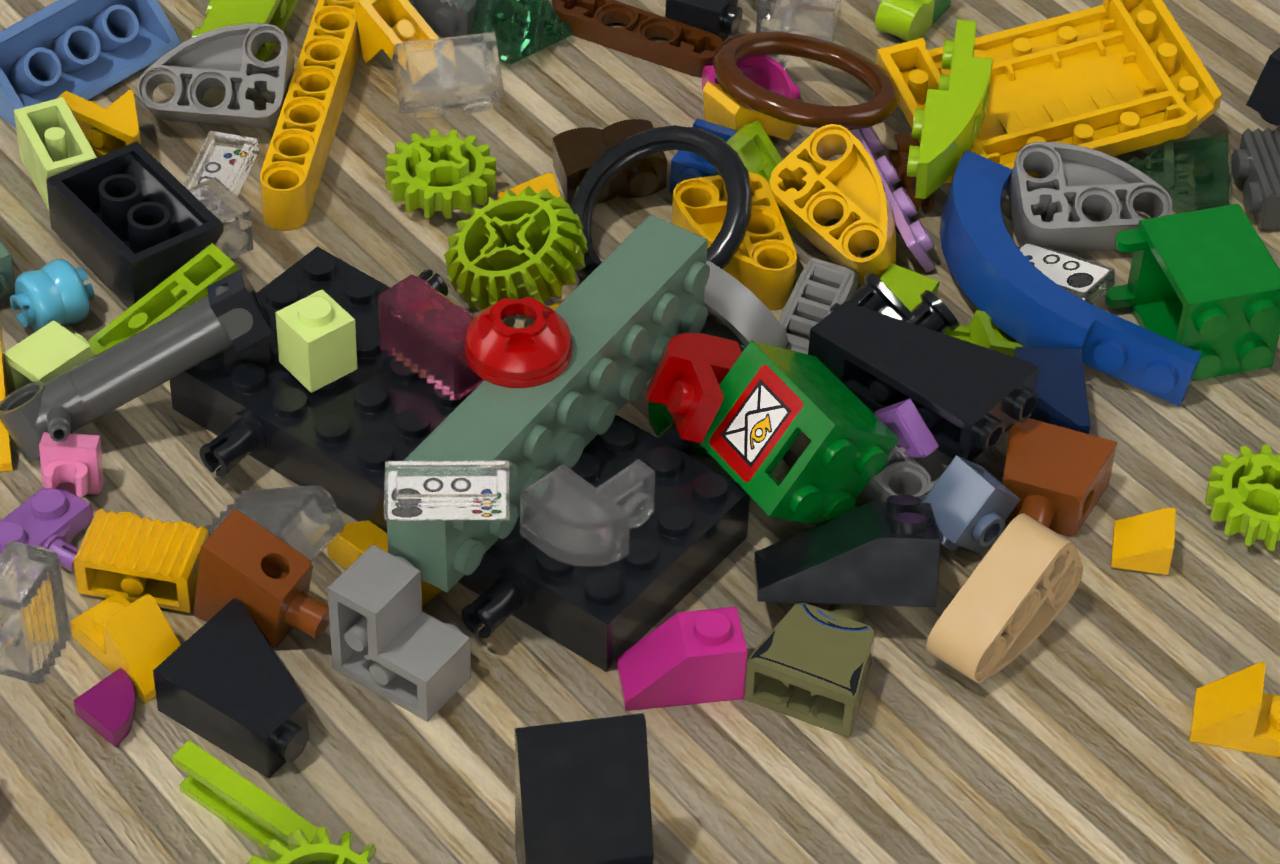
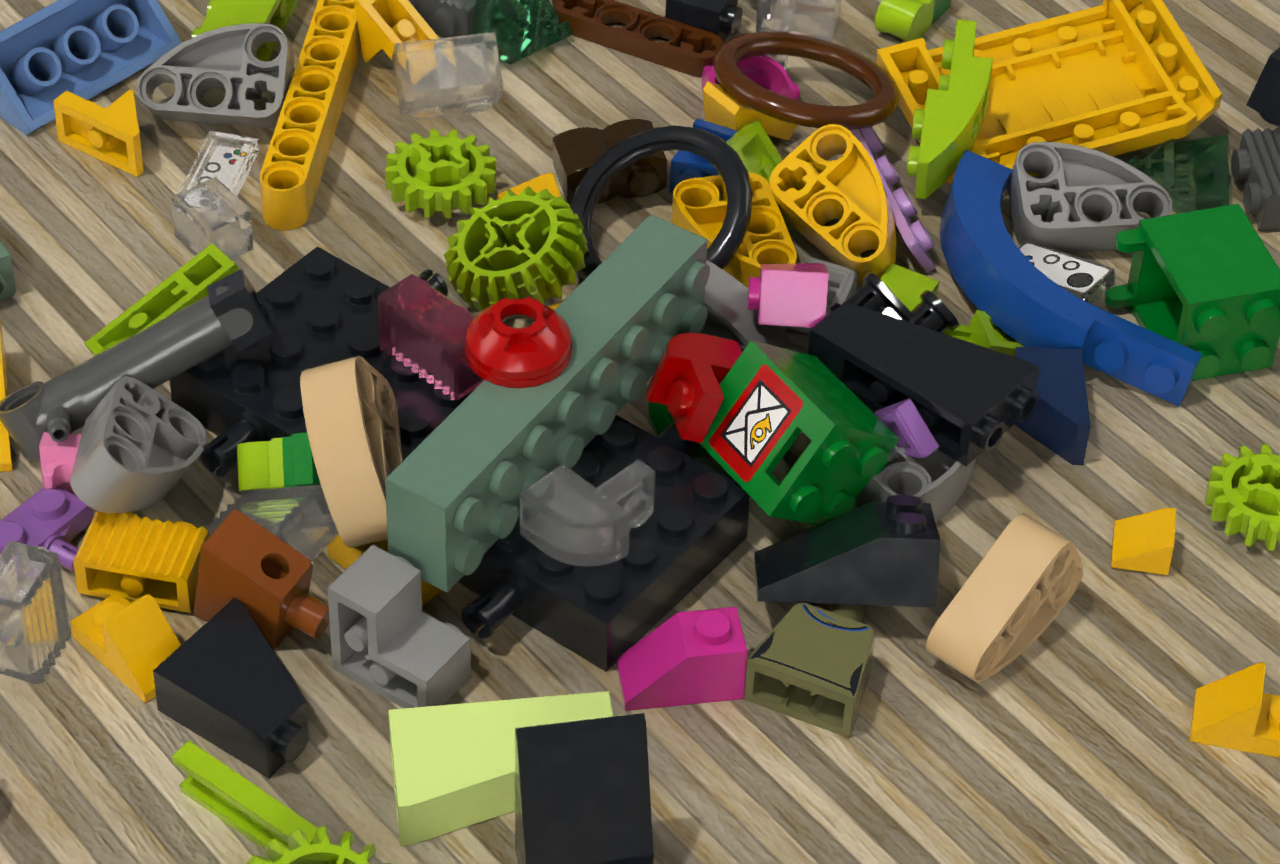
yellowish green brick [3,320,94,394] -> none
medium azure piece [10,259,94,332] -> none
yellowish green brick [14,97,97,211] -> none
black slope [46,141,224,307] -> none
magenta tile [74,668,136,747] -> none
yellowish green brick [275,289,358,393] -> none
clear tile [384,461,509,521] -> none
reddish brown piece [889,134,934,214] -> none
sand blue brick [922,455,1021,554] -> none
dark orange torso [1002,418,1117,536] -> none
none -> light grey beam [70,376,208,513]
none -> leg [237,432,322,493]
none -> tan beam [300,356,403,548]
none -> yellowish green slope [388,691,623,846]
none -> slope [747,263,829,328]

